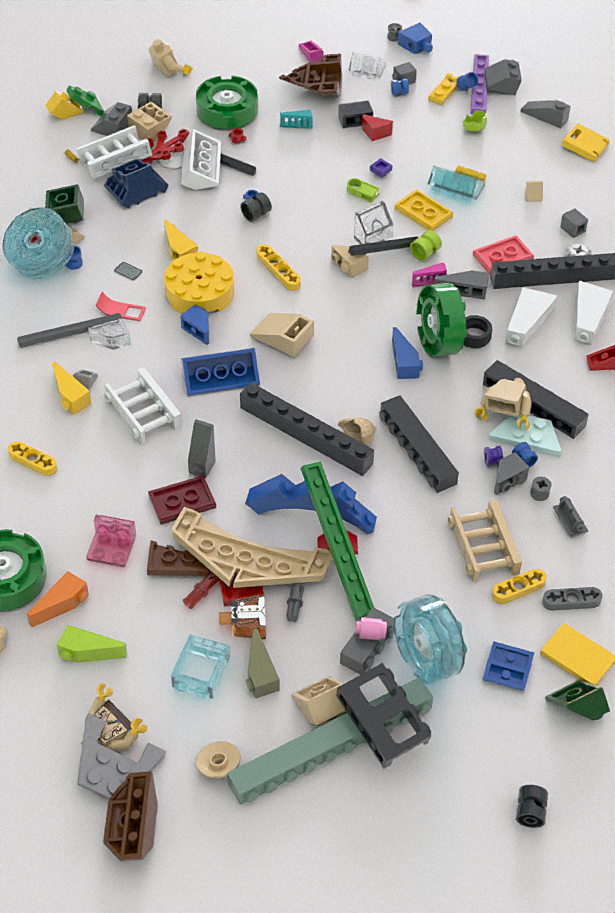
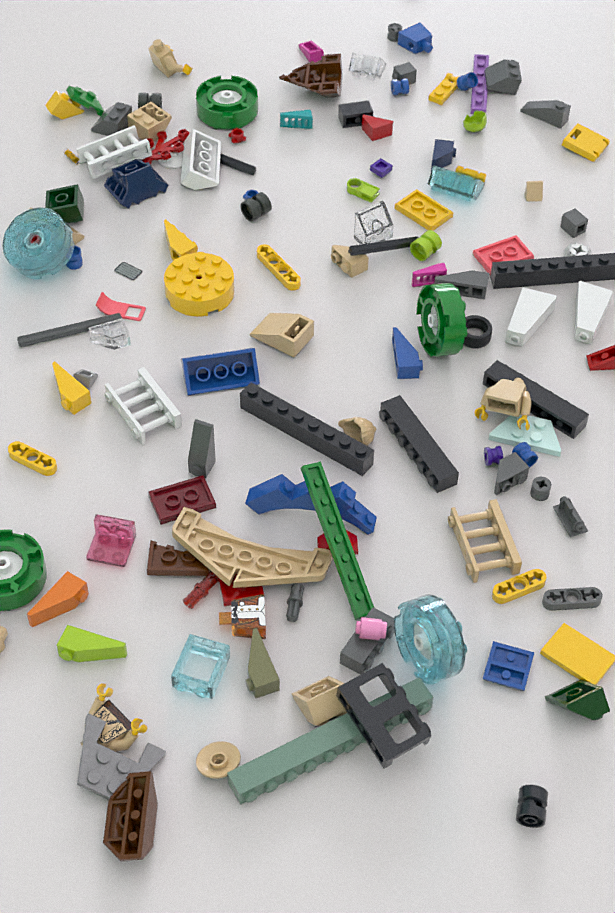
blue slope [180,305,209,345] -> none
none -> dark blue slope [431,139,457,172]

